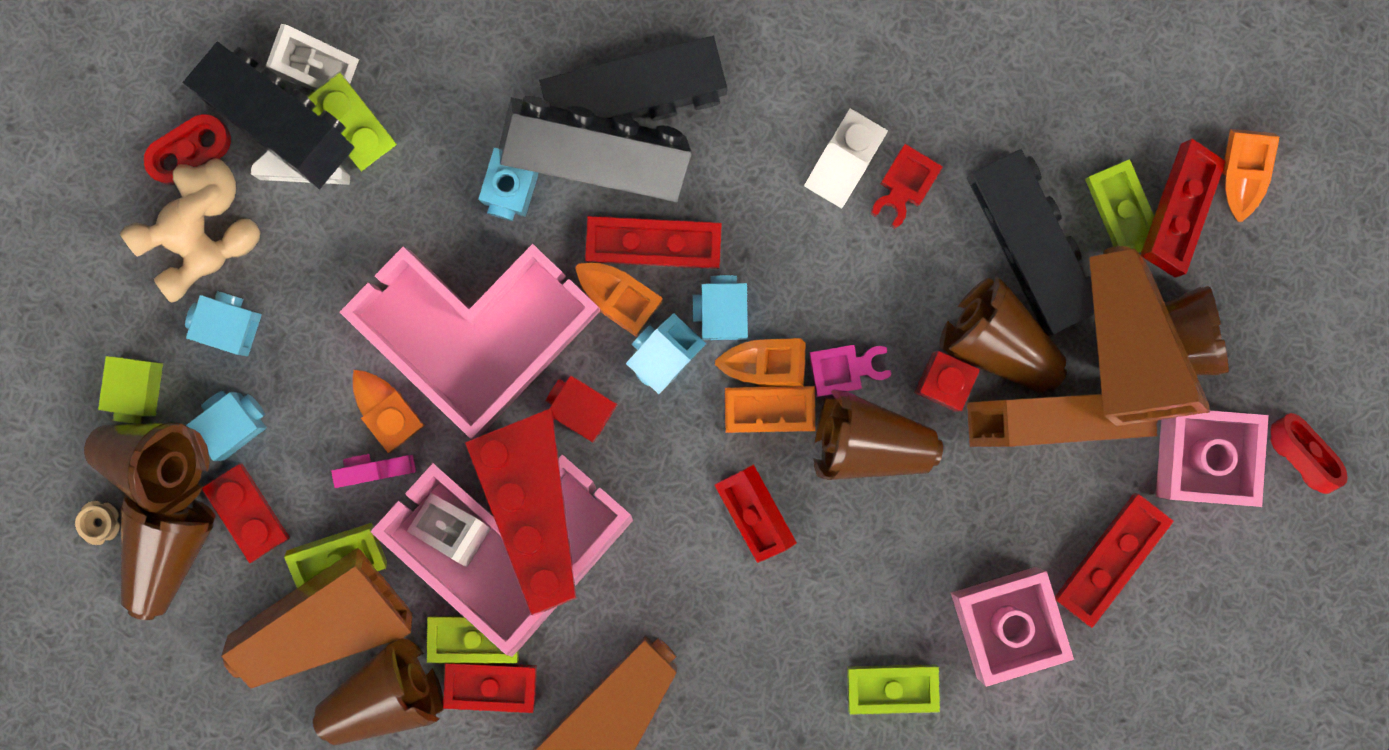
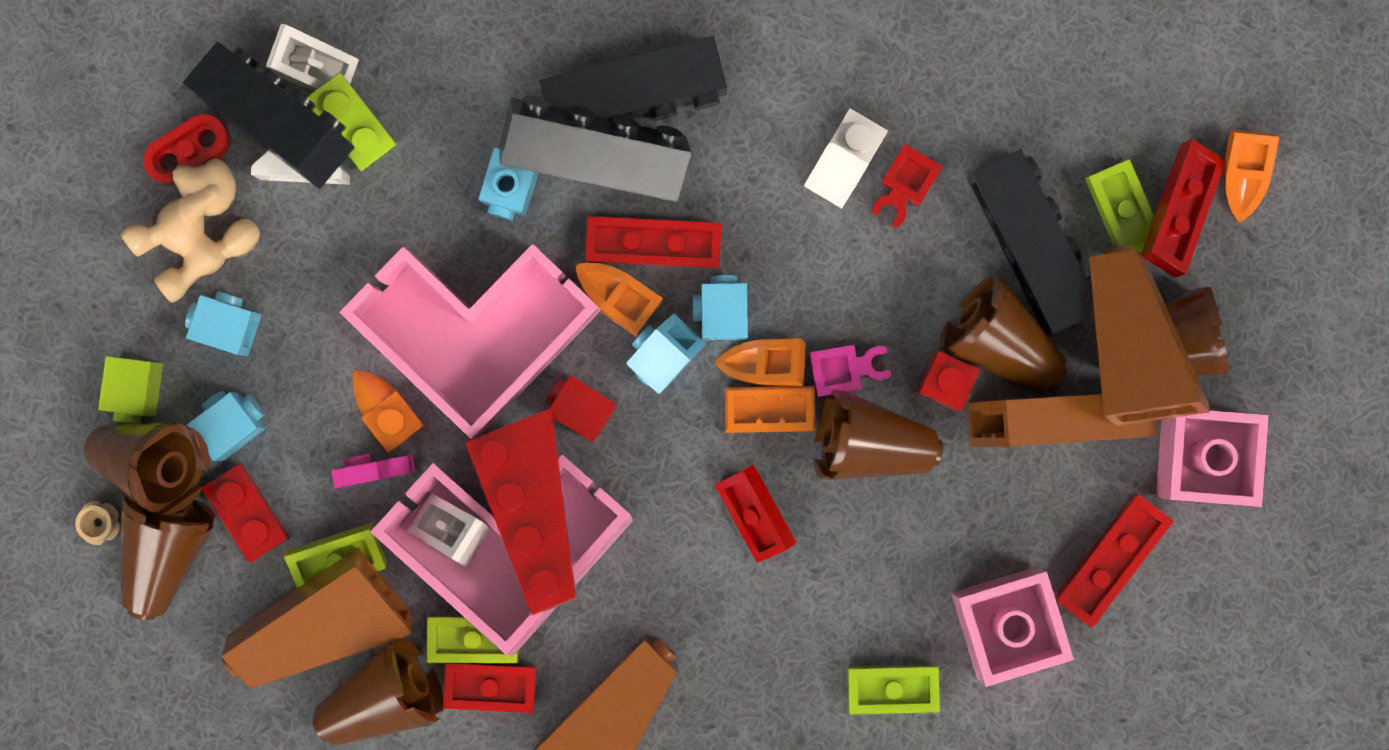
red plate [1270,413,1348,494] -> none

